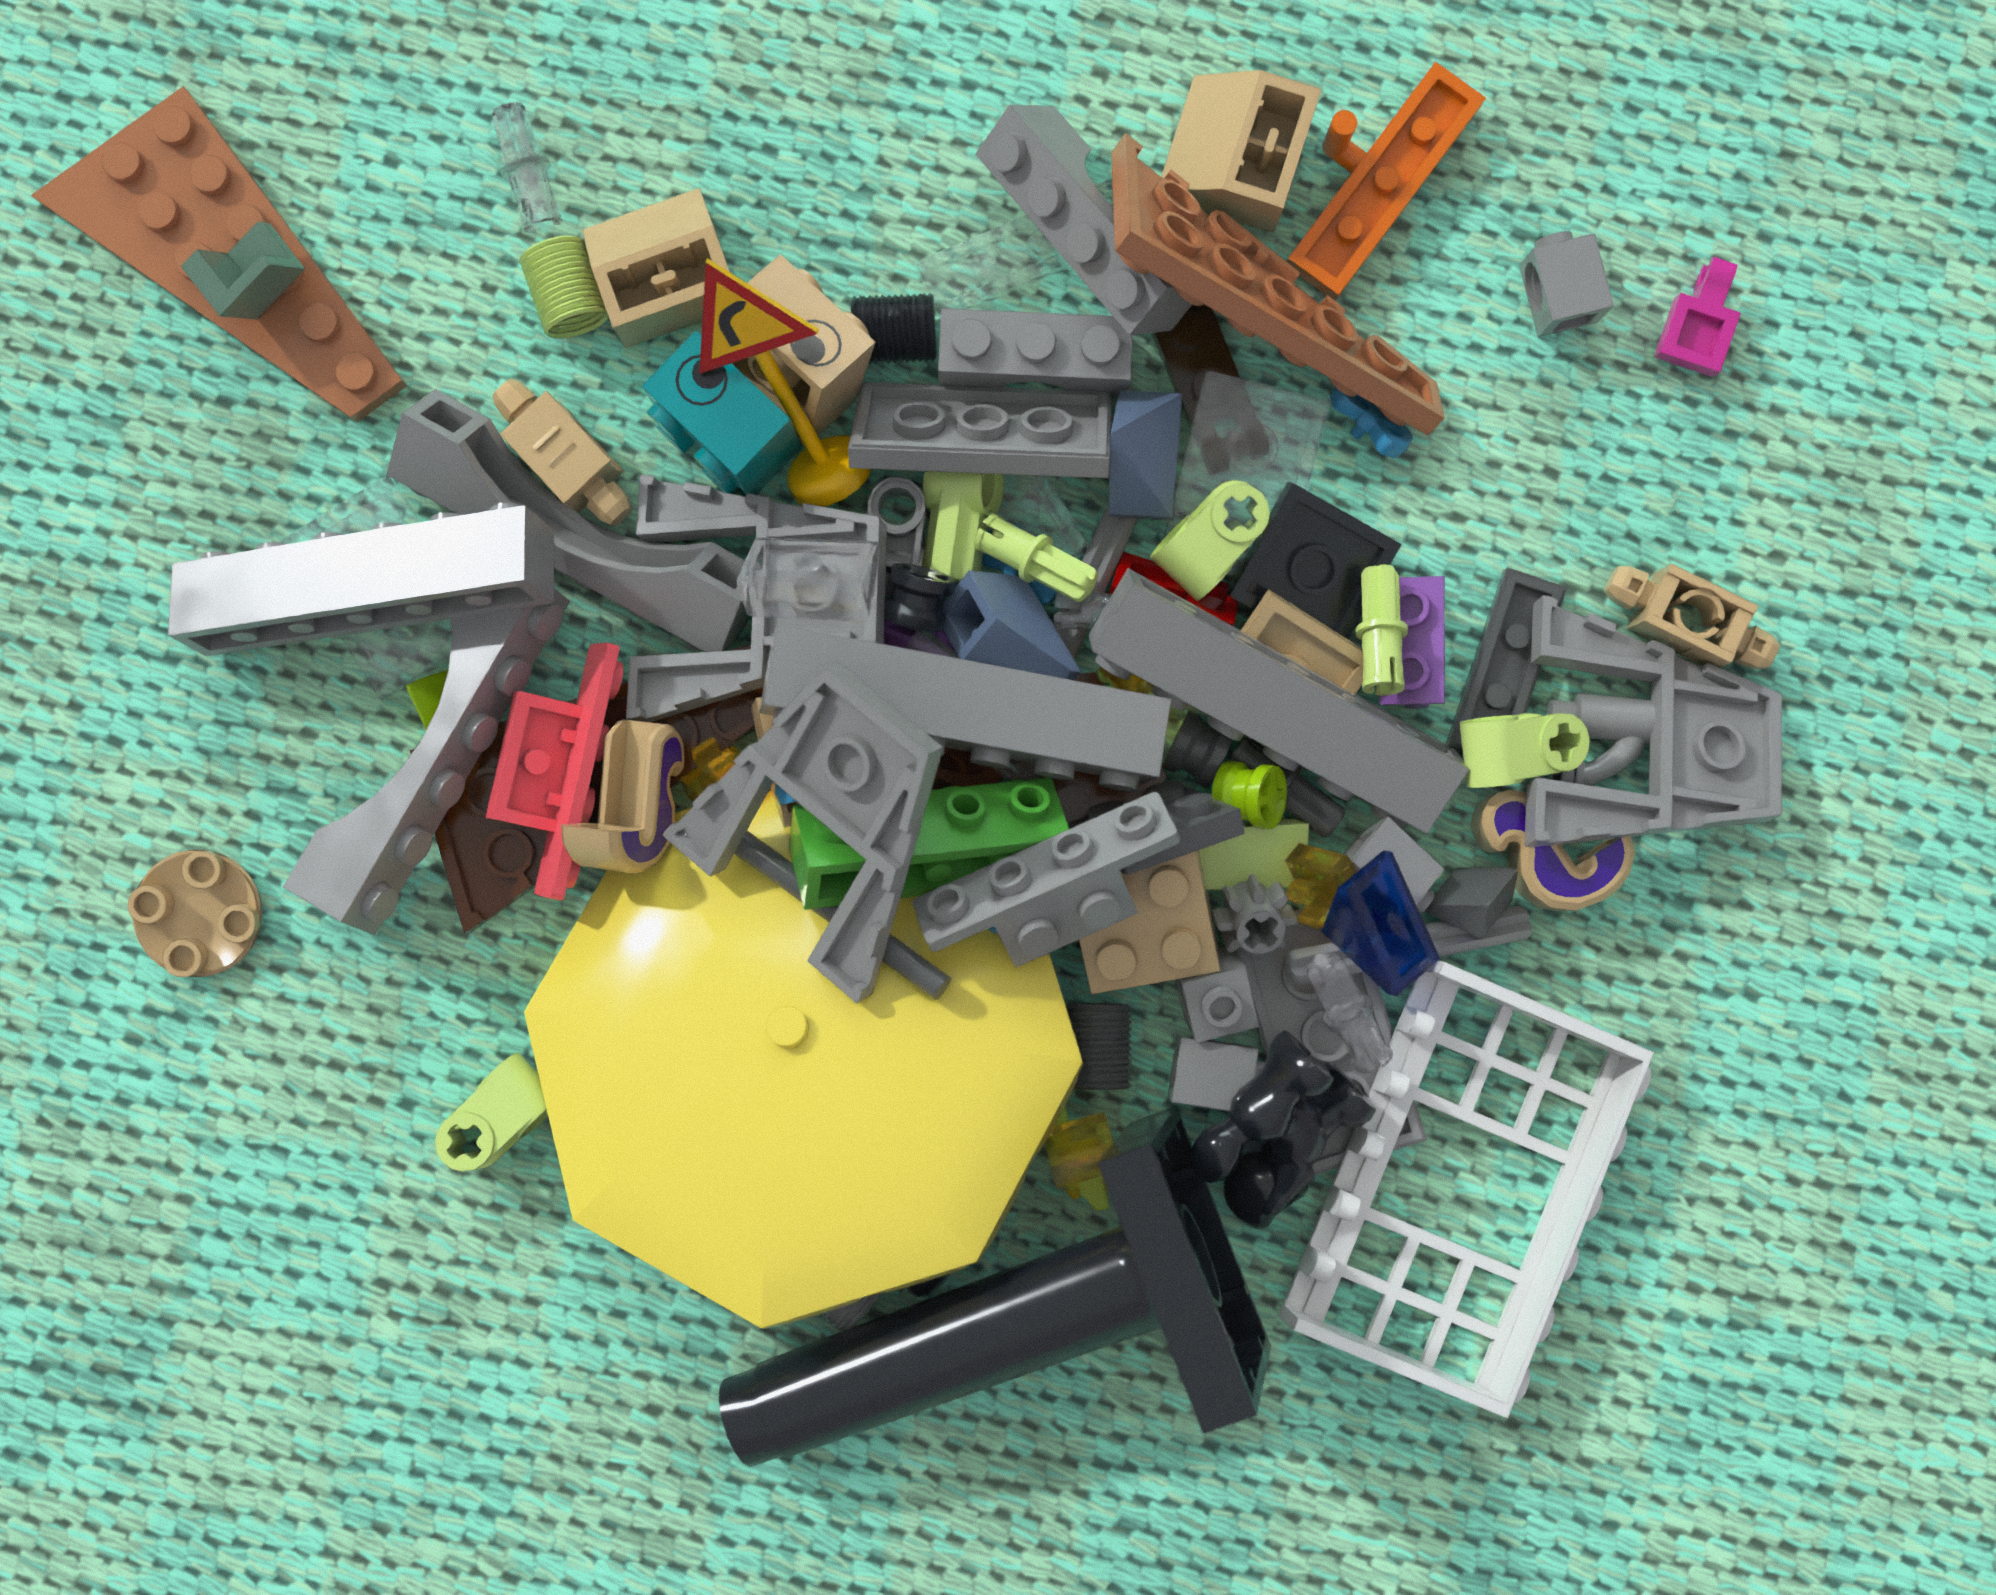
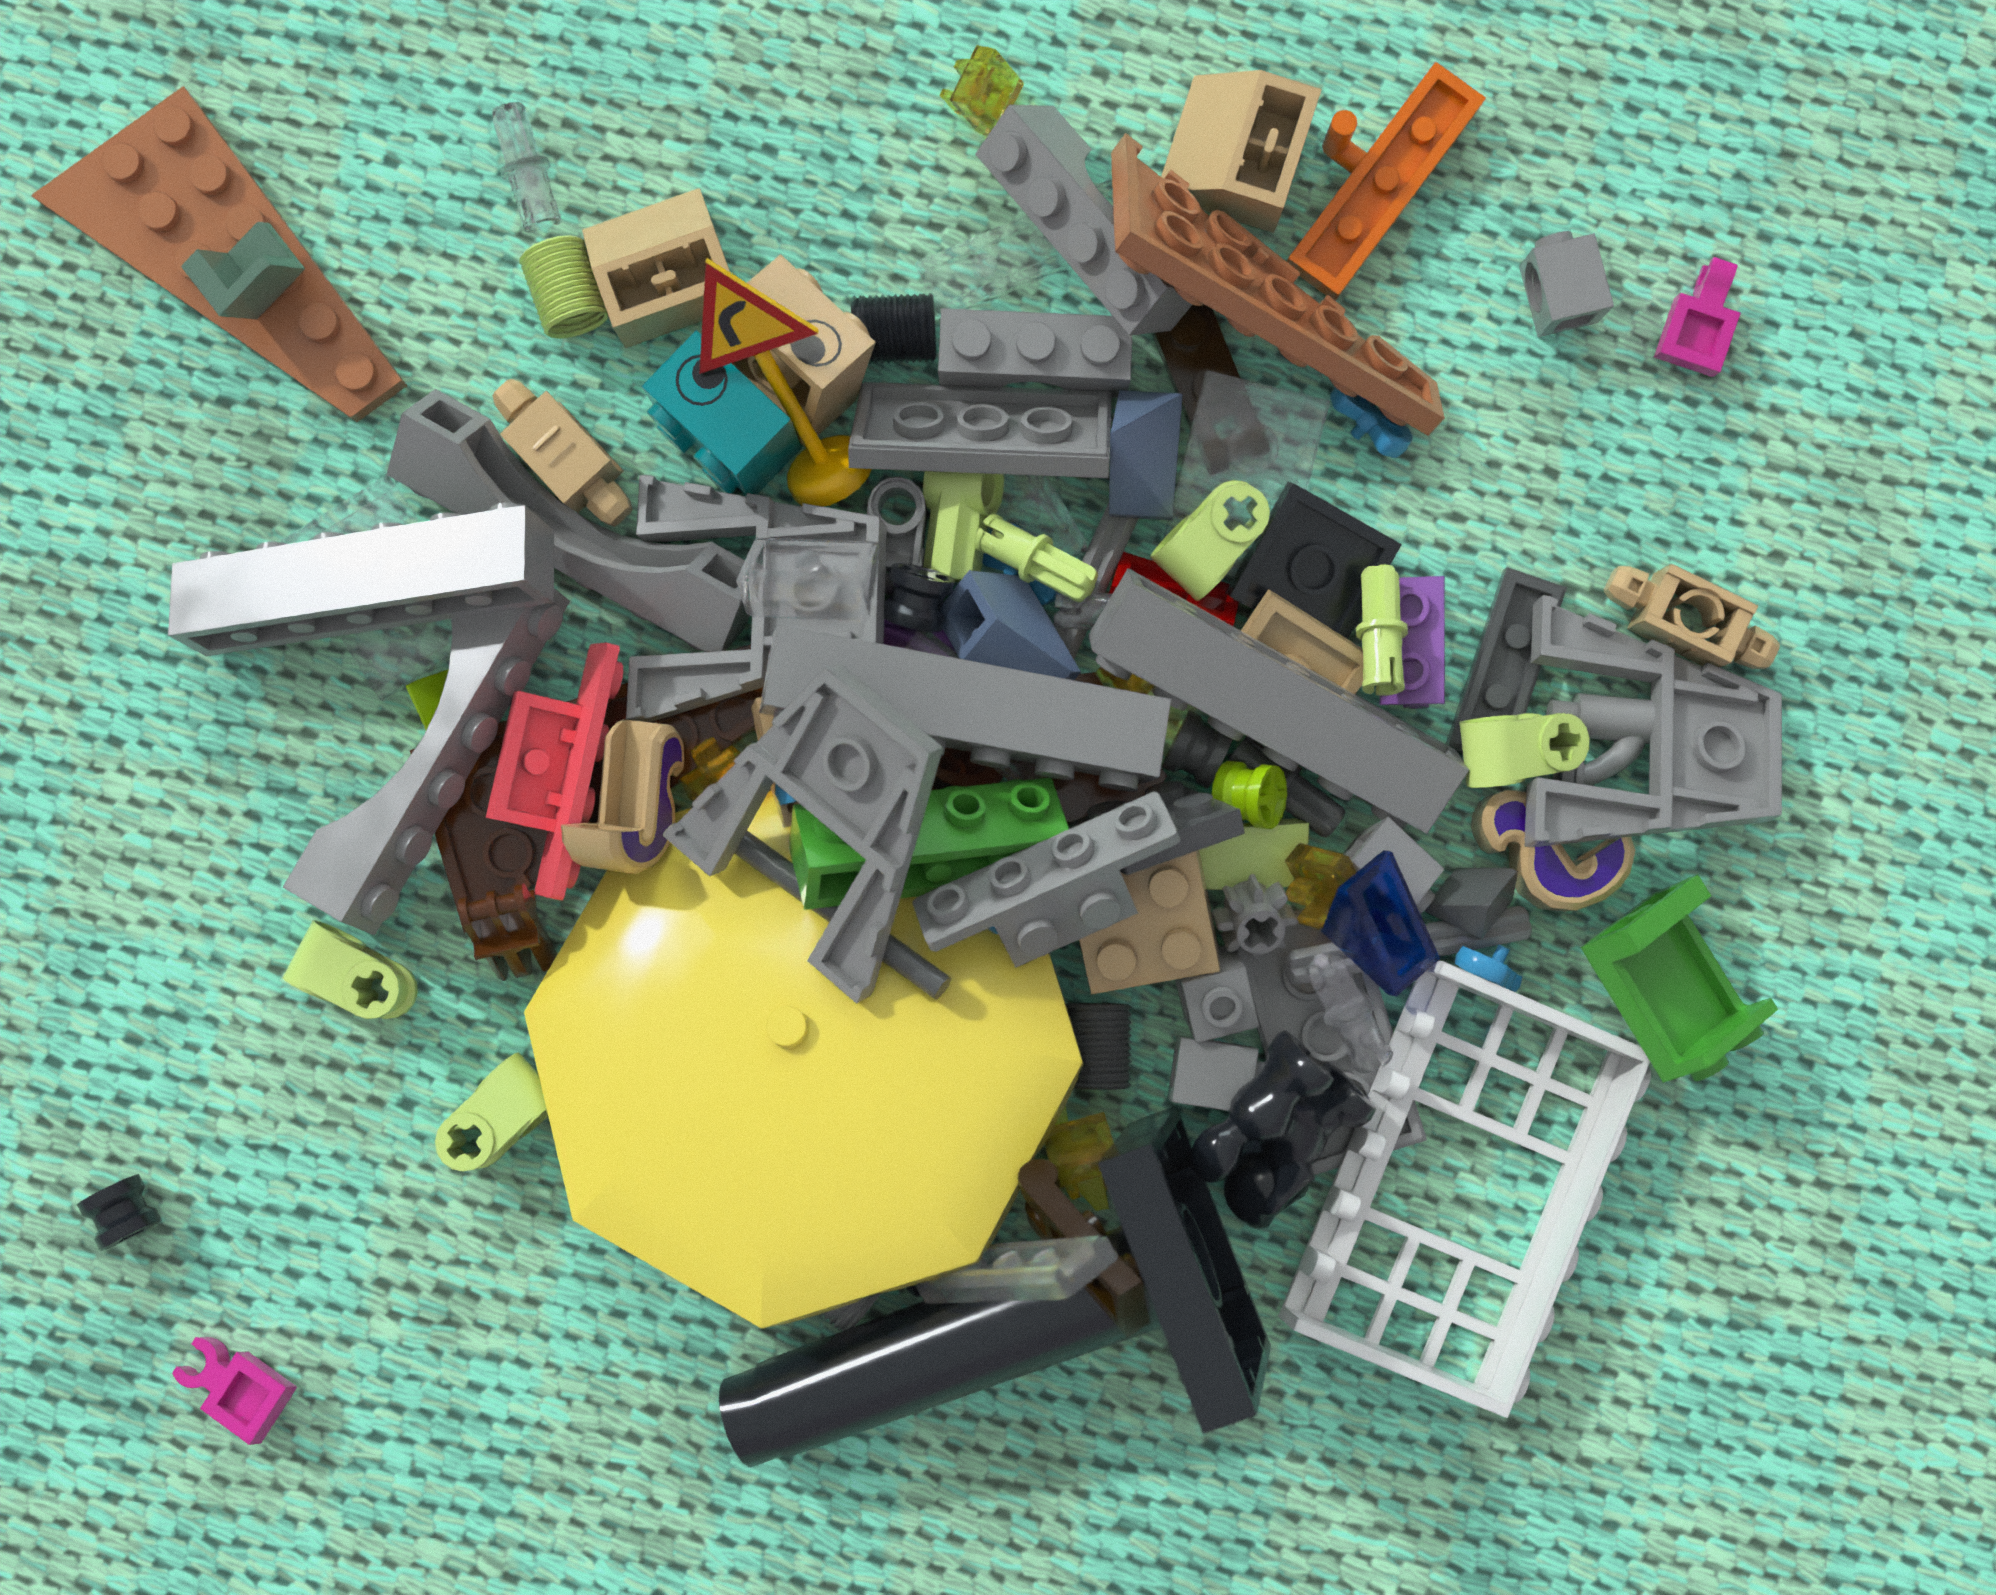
tan dish [128,850,262,977] -> none
none -> black wheel [77,1174,162,1251]
none -> dark pink plate [172,1337,297,1445]
none -> yellowish green piece [283,920,418,1019]
none -> reddish brown arm [458,883,557,981]
none -> clear tile [915,1236,1118,1304]
none -> clear yellow tile [940,45,1024,136]
none -> dark brown plate [1018,1159,1150,1338]
none -> dark azure piece [1455,944,1522,992]
none -> bright green panel [1581,874,1778,1083]

